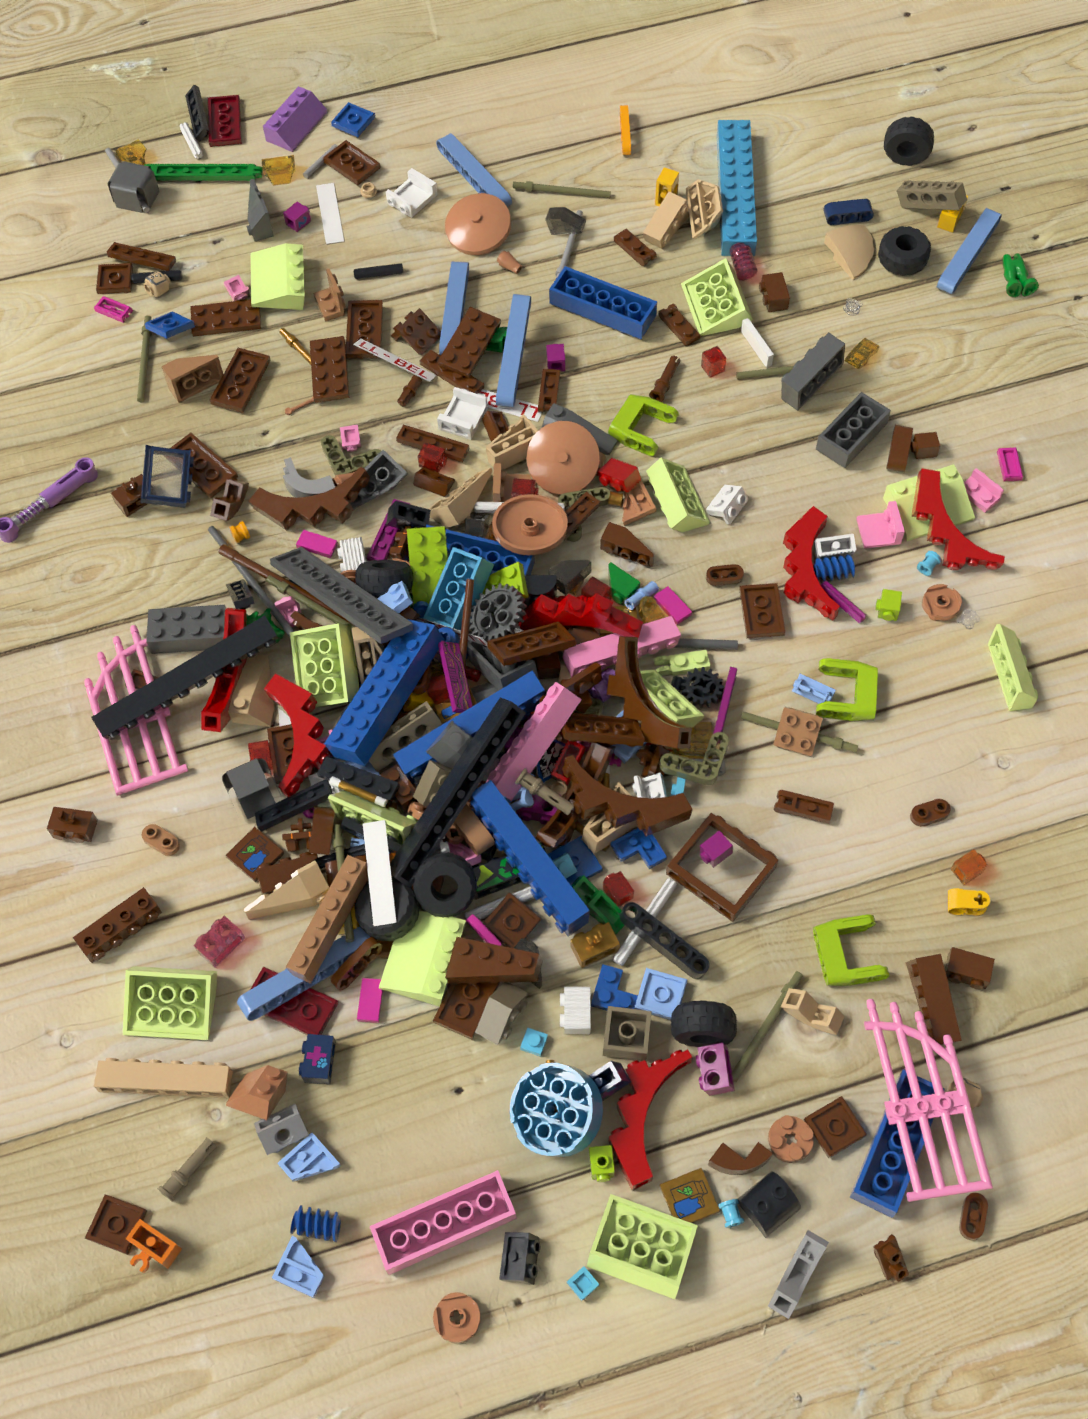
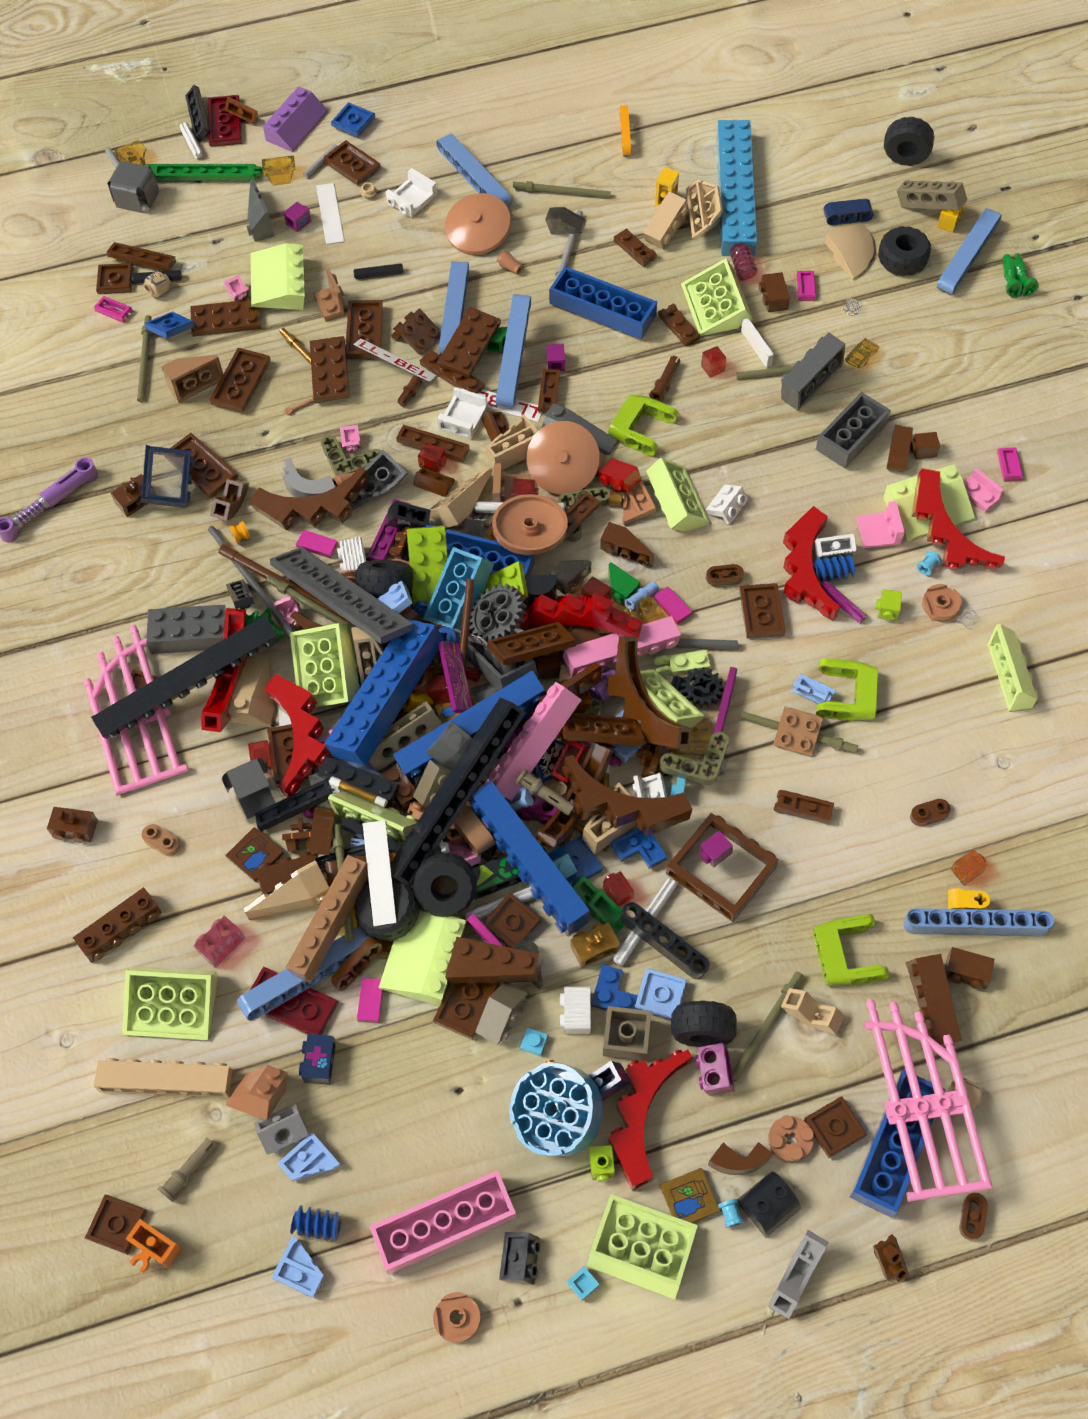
none -> dark orange slope [225,97,258,124]
none -> dark pink tile [797,271,816,301]
none -> medium blue beam [903,908,1054,936]

